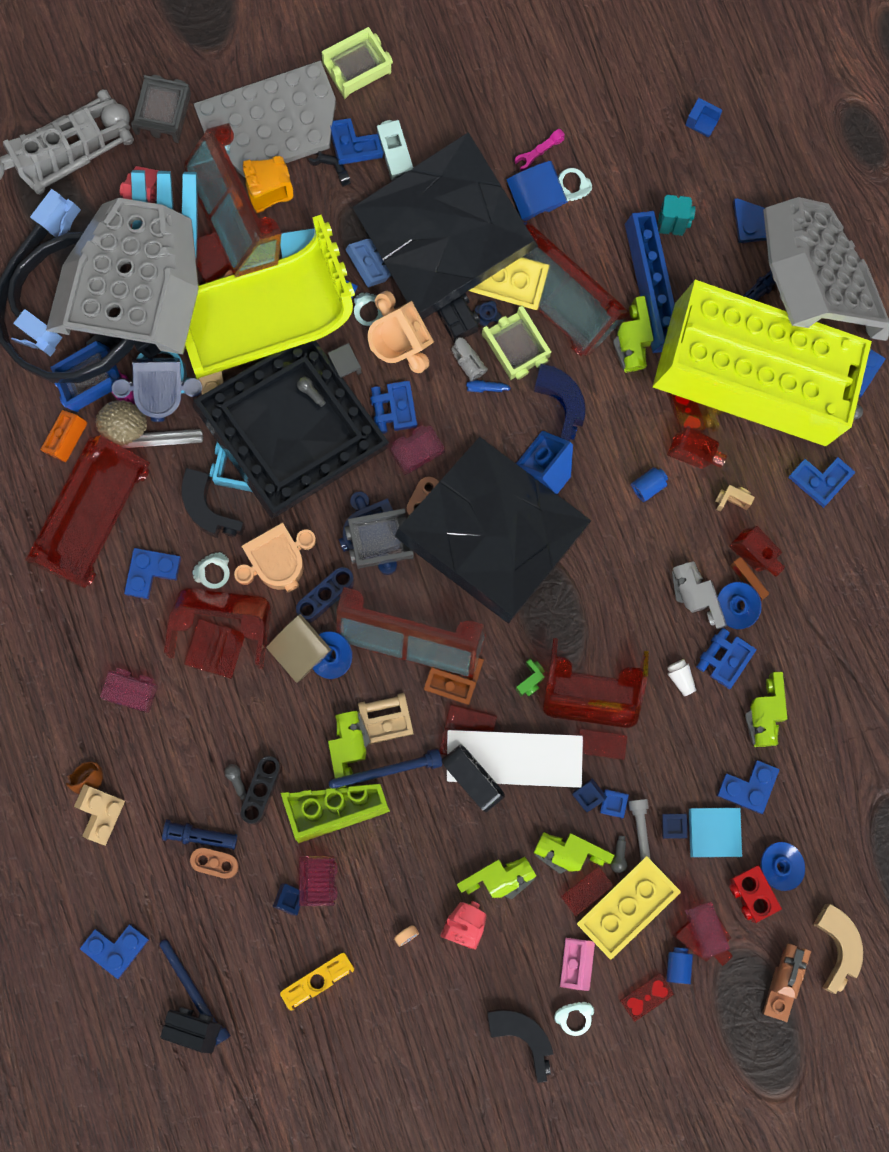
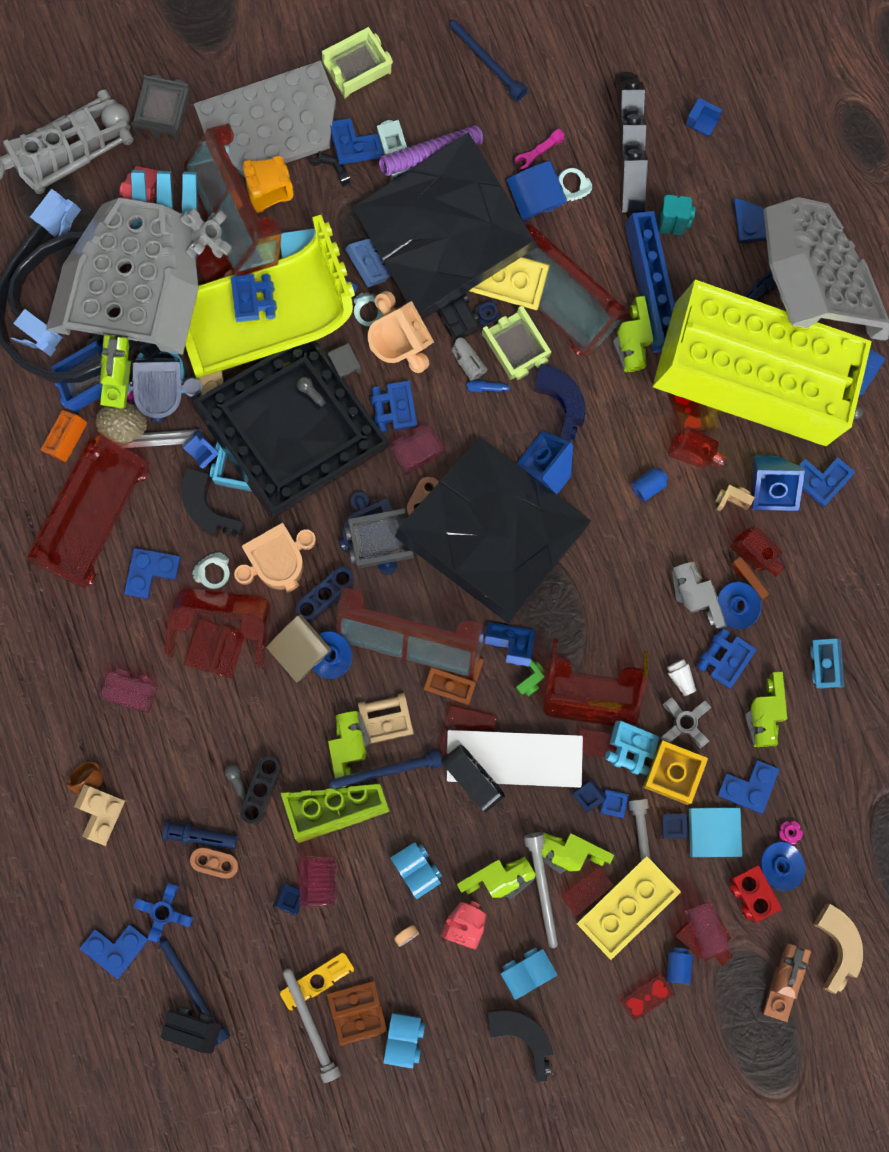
light aqua piece [554,1002,594,1036] -> none
bright pink slope [560,938,595,991] -> none
dark grey piece [611,836,627,873] -> none
none -> lime plate [100,334,131,408]
none -> blue pin [133,883,193,943]
none -> light grey pin [180,208,232,258]
none -> blue panel [182,429,219,469]
none -> blue plate [231,274,277,322]
none -> light grey piece [283,968,342,1083]
none -> dark orange slope [327,981,388,1046]
none -> medium lavender piece [379,125,483,176]
none -> dark azure brick [384,1012,425,1069]
none -> dark azure brick [391,842,442,899]
none -> dark blue piece [449,20,528,102]
none -> blue plate [485,622,535,666]
none -> dark azure brick [500,947,557,1000]
none -> light grey piece [524,832,558,948]
none -> medium azure plate [605,721,660,775]
none -> black arch [615,72,648,213]
none -> yellow brick [643,741,708,805]
none -> light grey pin [660,697,711,749]
none -> blue slope [751,456,805,511]
none -> dark pink plate [779,821,803,845]
none -> dark azure brick [810,639,844,689]

